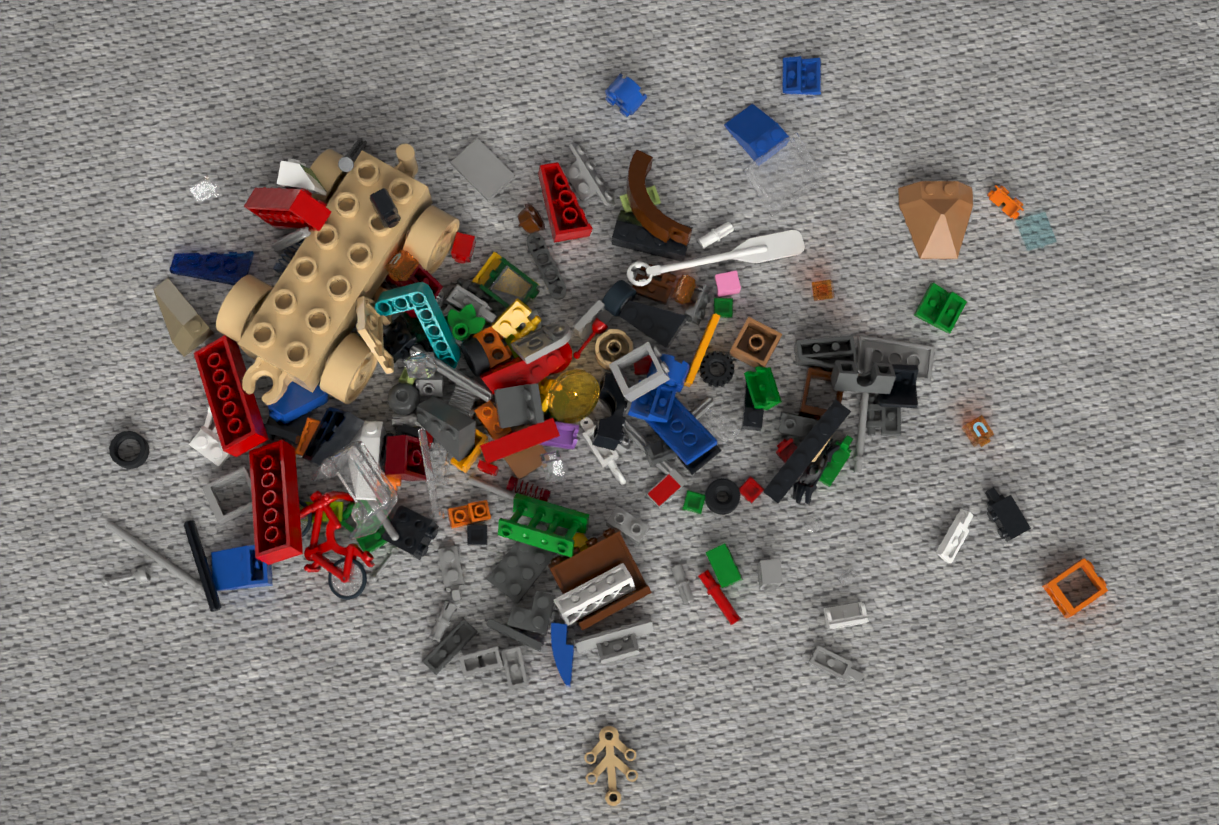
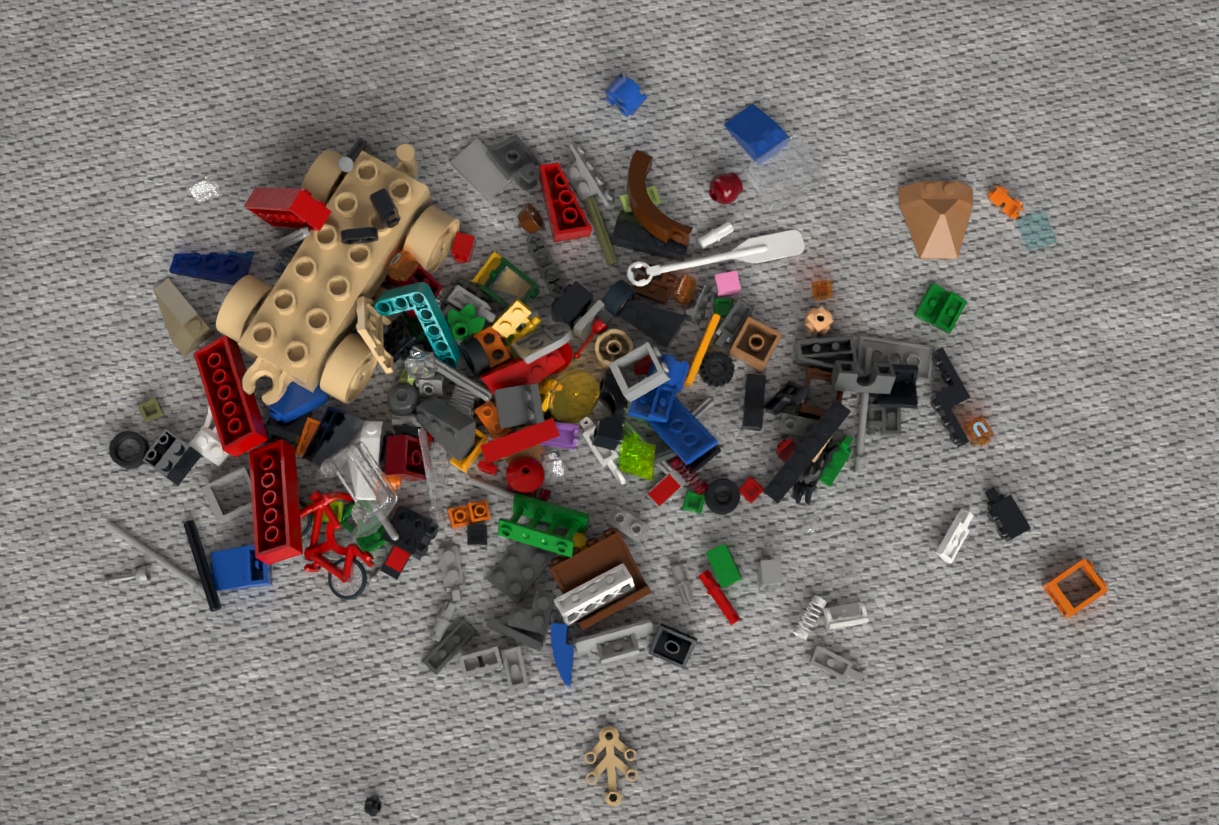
white slope [277,159,327,196] -> none
green hinge [744,366,782,410] -> none
blue slope [783,56,821,95] -> none
none -> olive plate [138,397,165,423]
none -> black slope [141,429,202,486]
none -> black beam [340,227,379,244]
none -> black plate [364,796,381,816]
none -> red tile [380,546,411,580]
none -> dark grey plate [486,135,540,191]
none -> red dish [506,457,545,493]
none -> black brick [551,281,593,330]
none -> olive axle [584,197,618,266]
none -> clear neon green hinge [620,433,655,481]
none -> black slope [648,623,697,669]
none -> dark red piece [670,456,709,496]
none -> dark red piece [709,172,743,205]
none -> dark grey hinge [712,298,754,348]
none -> black plate [764,381,811,416]
none -> white piece [793,595,827,640]
none -> light nougat brick [804,307,833,337]
none -> black bracket [930,347,970,447]

